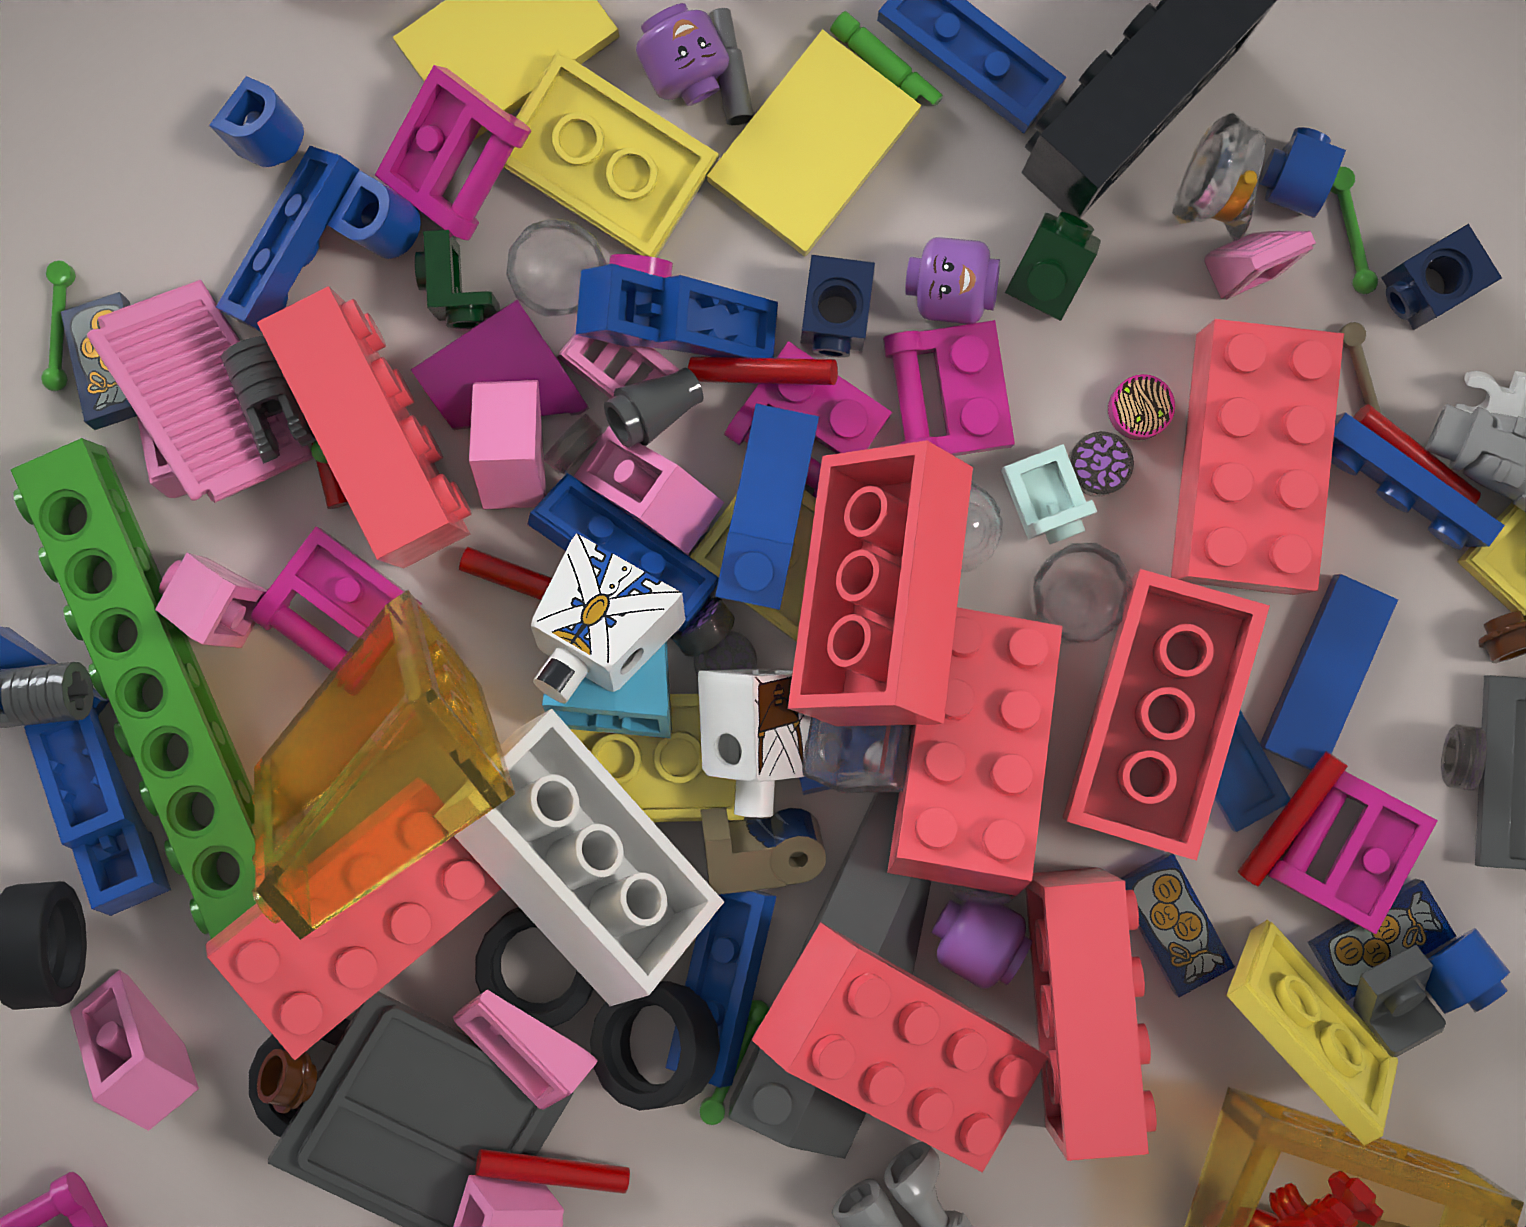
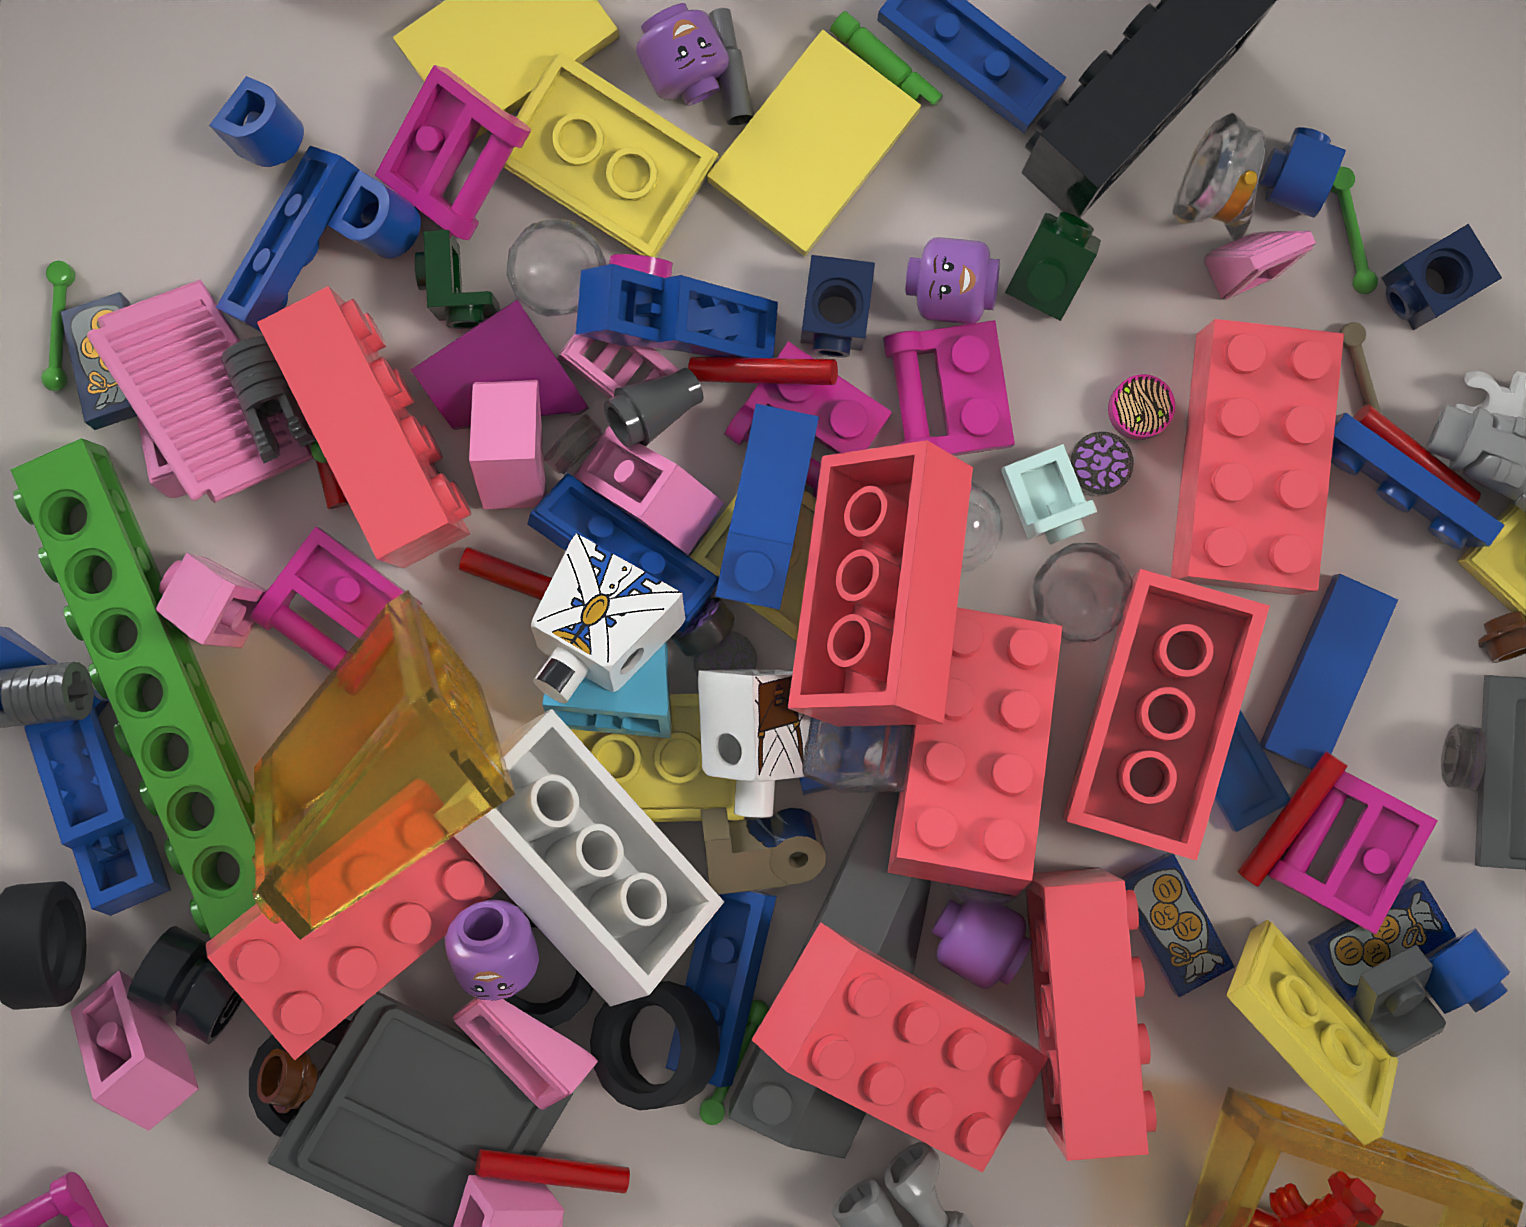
none -> black wheel [127,925,243,1044]
none -> medium lavender head [445,900,539,1001]

